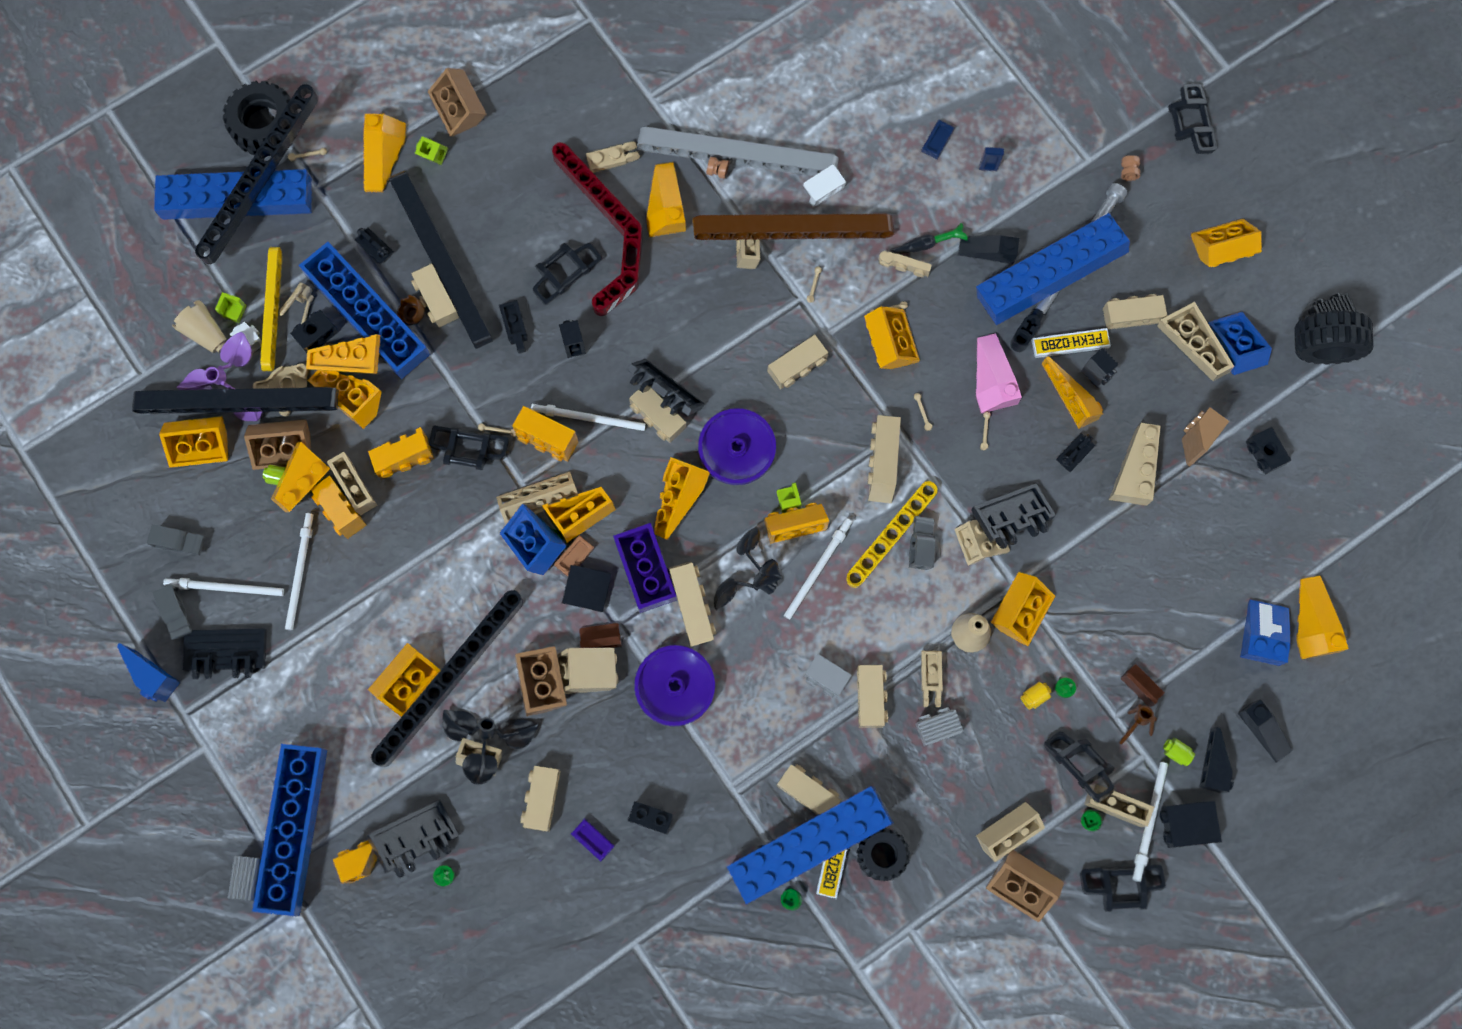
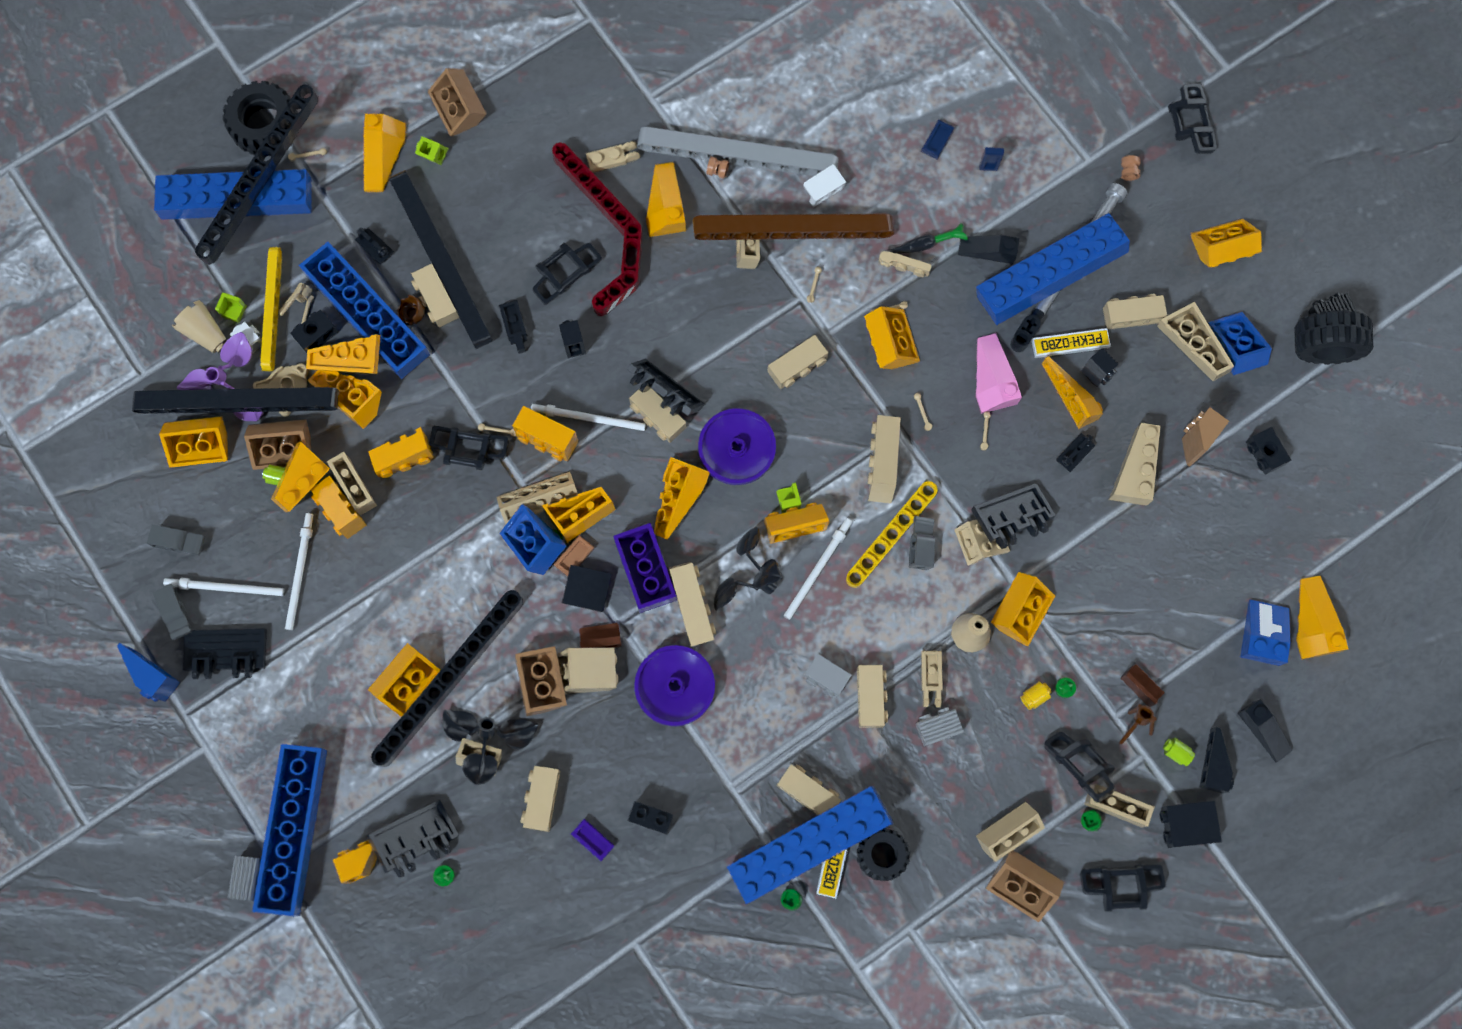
white bar [1133,762,1168,882] -> none

